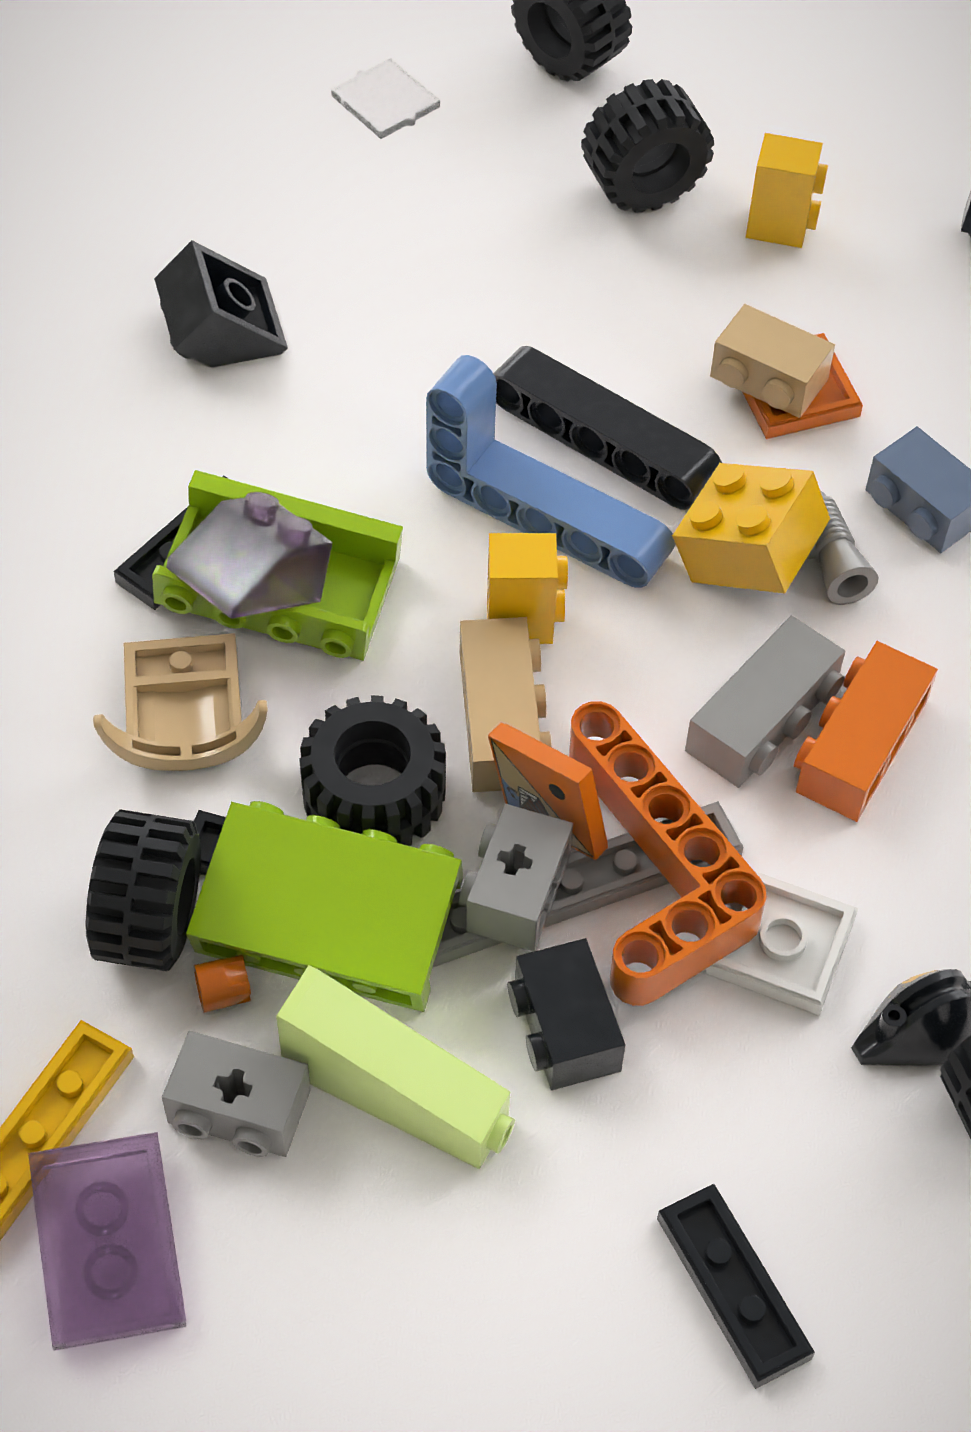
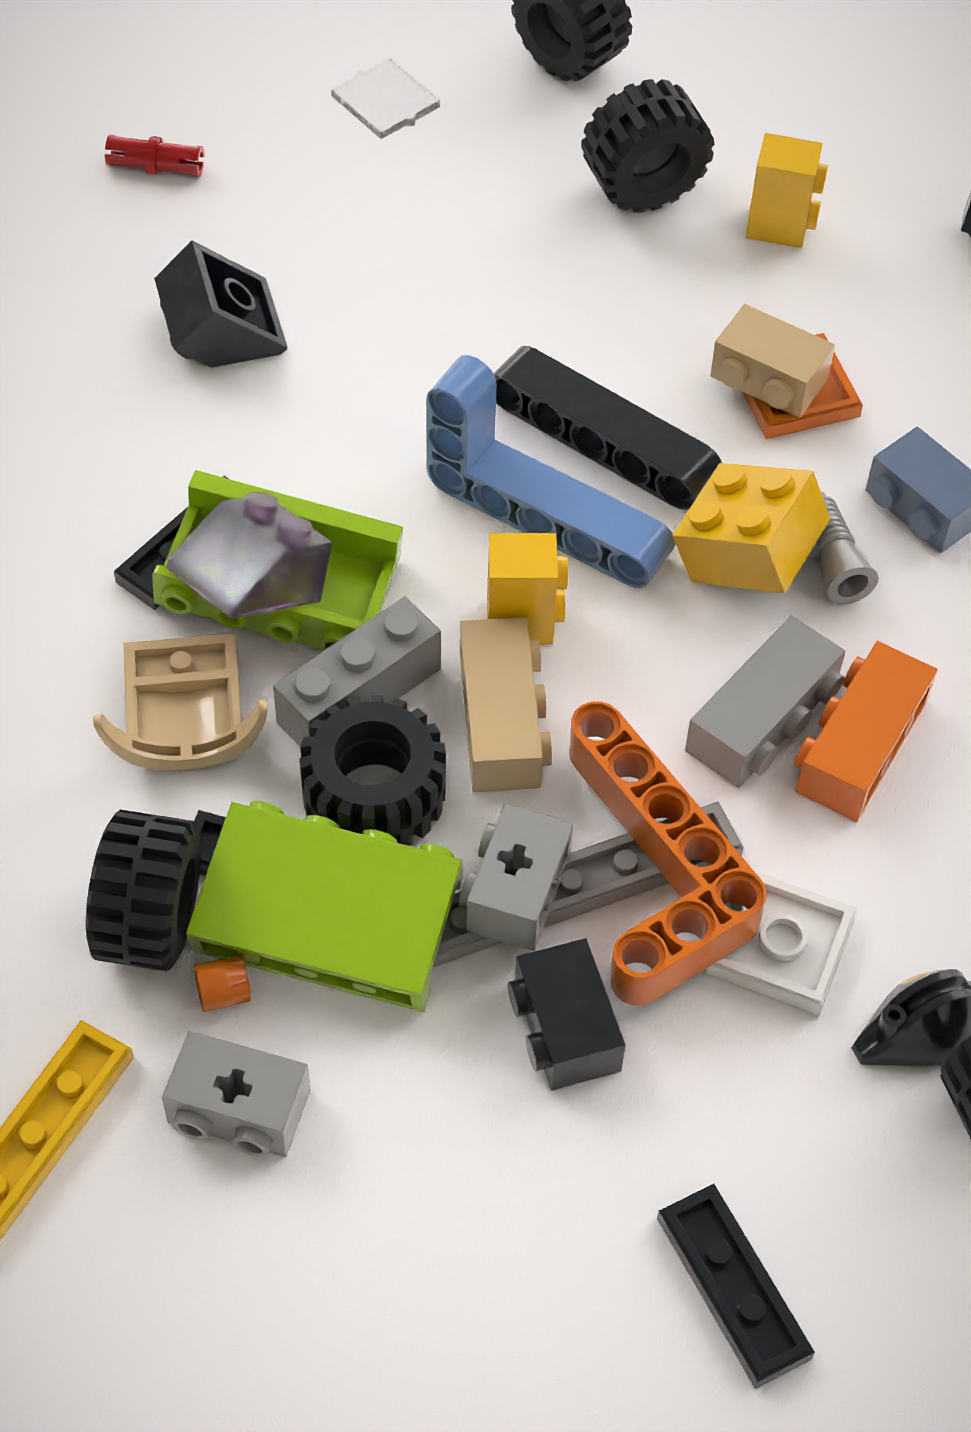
clear purple tile [28,1132,186,1351] -> none
yellowish green slope [276,965,515,1169] -> none
orange tile [488,722,608,860] -> none
none -> red pin [104,134,205,177]
none -> light grey brick [273,596,441,747]

